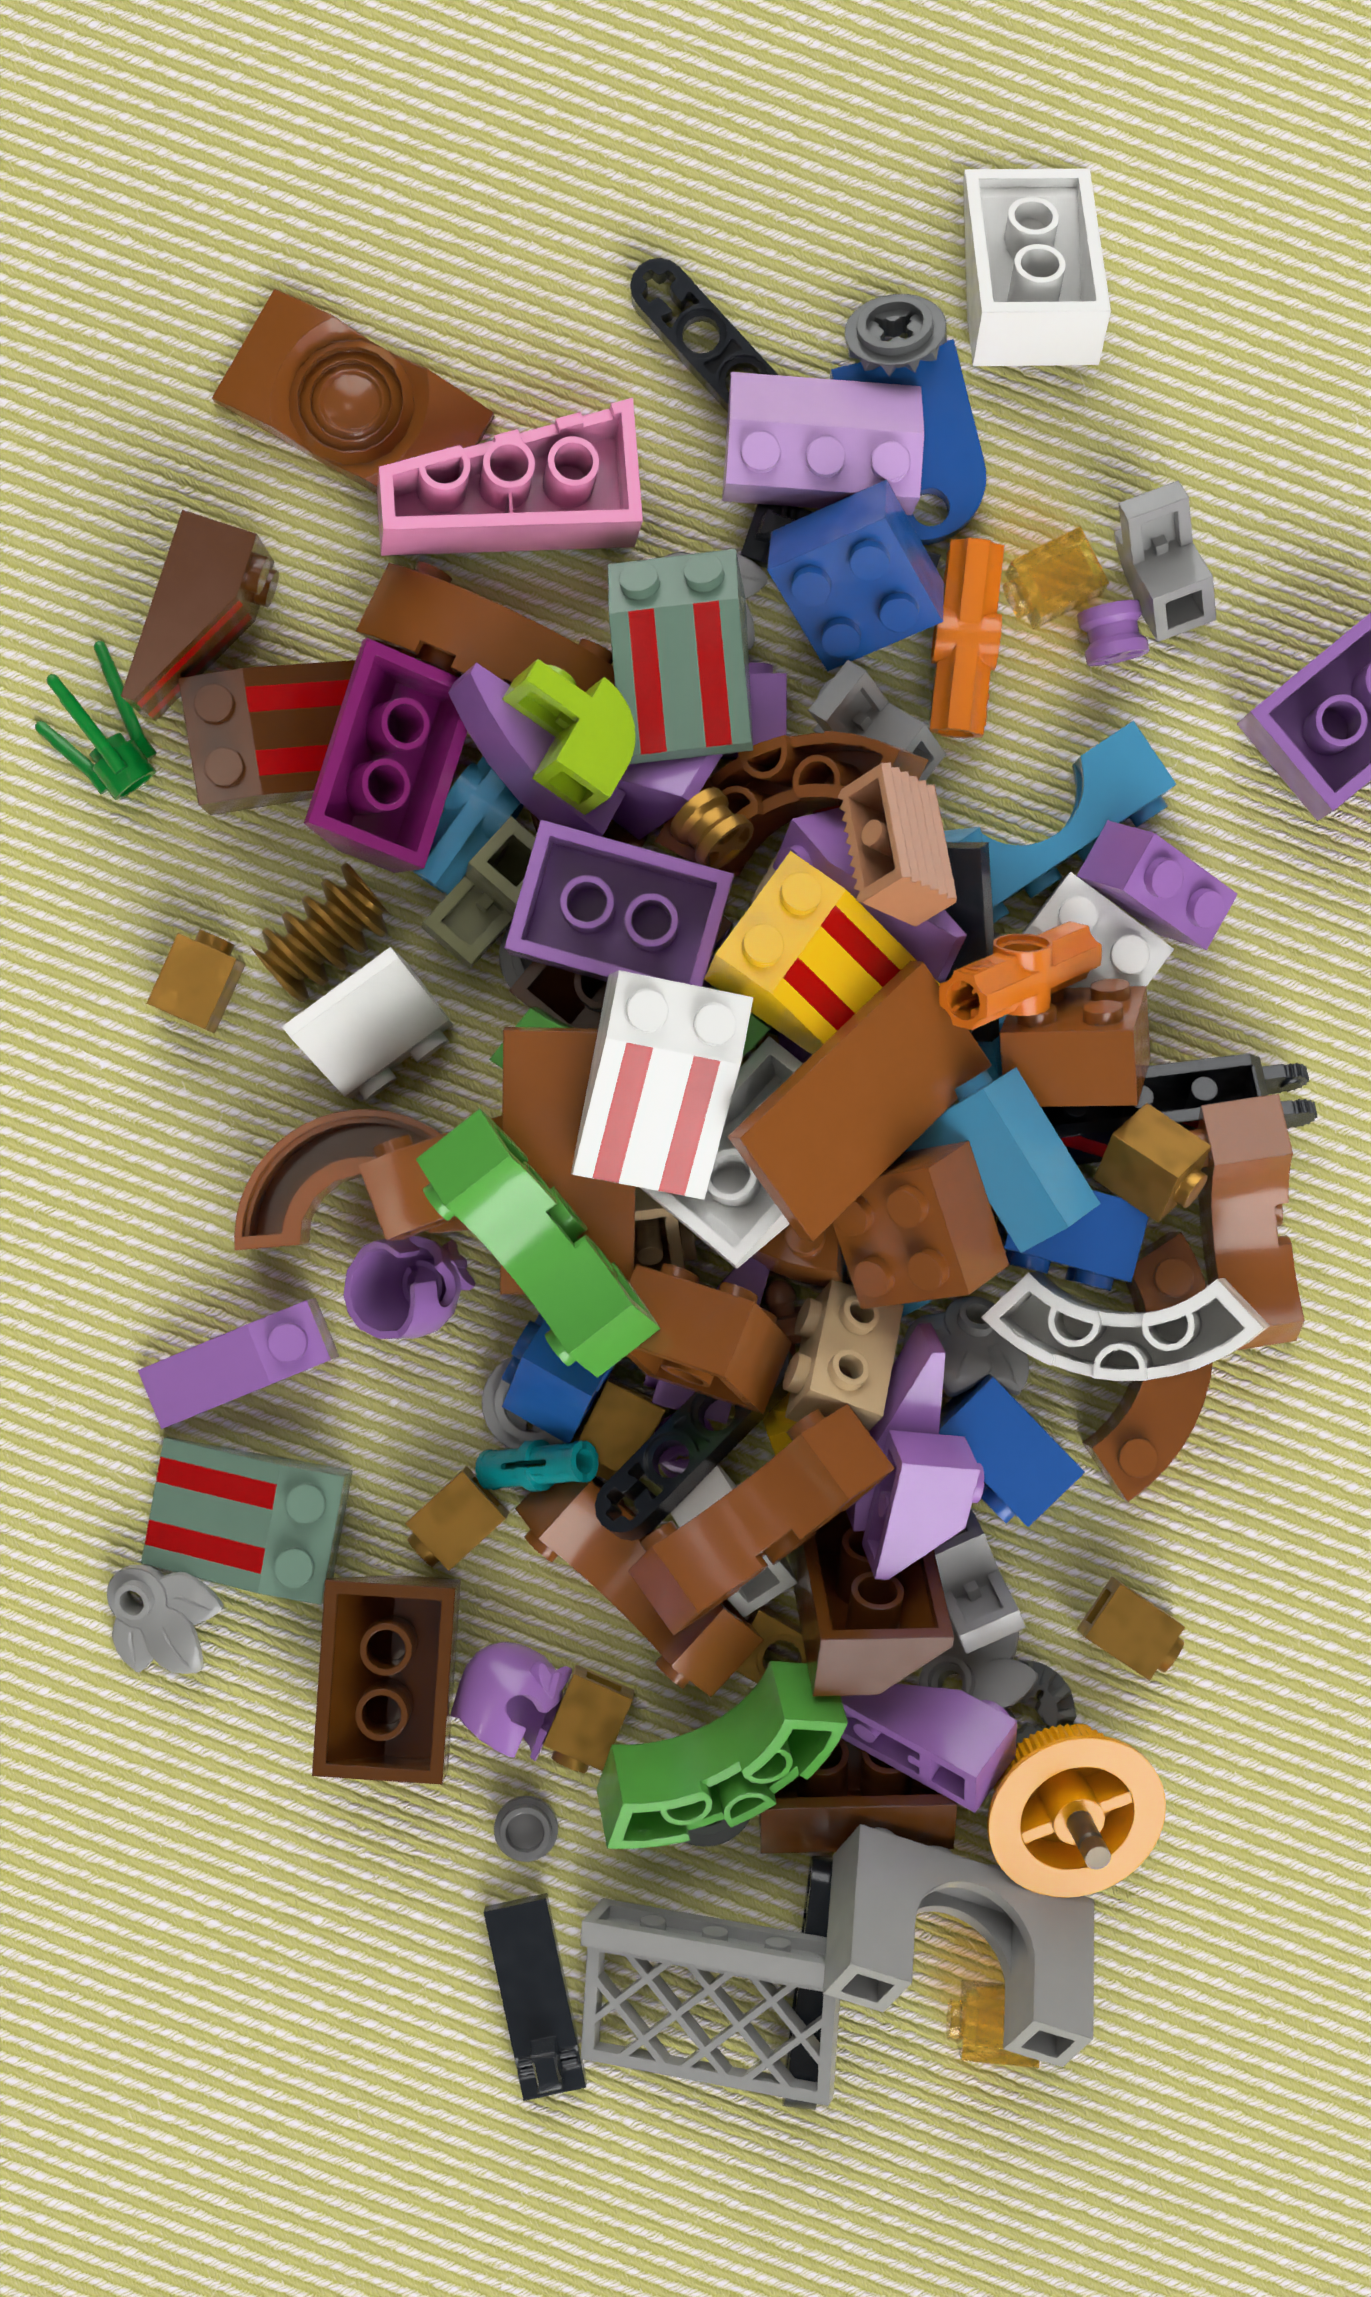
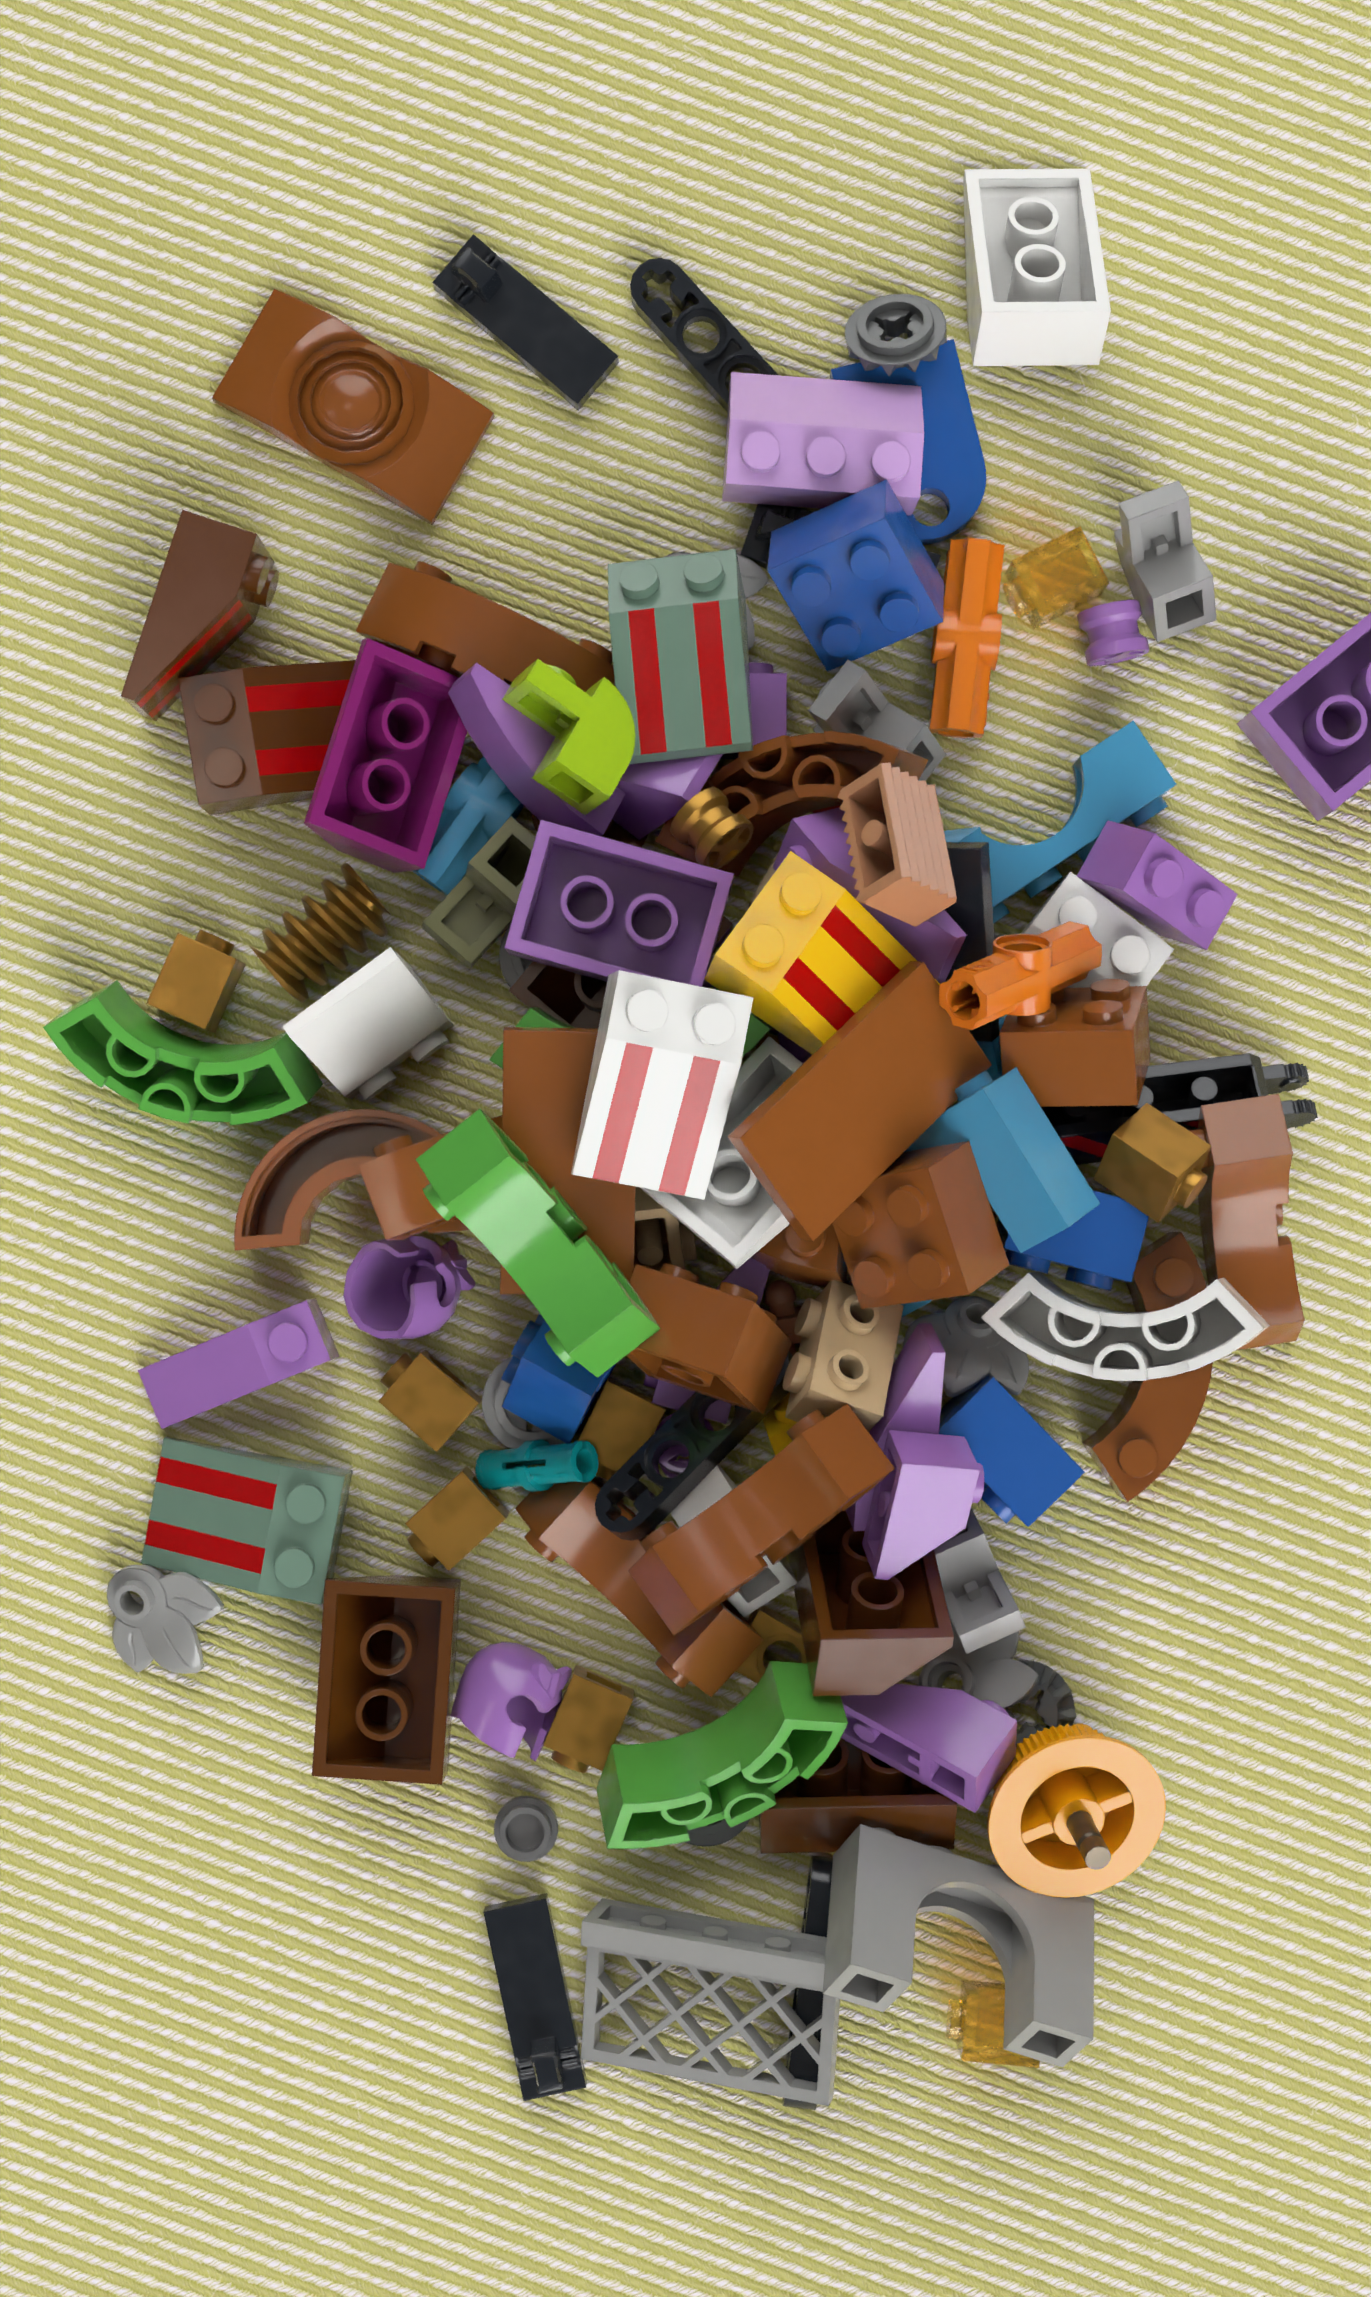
green plant [35,641,157,800] -> none
bright pink wedge [377,398,643,556] -> none
pearl gold brick [1077,1577,1185,1681] -> none
none -> bright green brick [43,980,323,1125]
none -> pearl gold brick [378,1350,482,1452]
none -> black hinge [432,234,619,410]

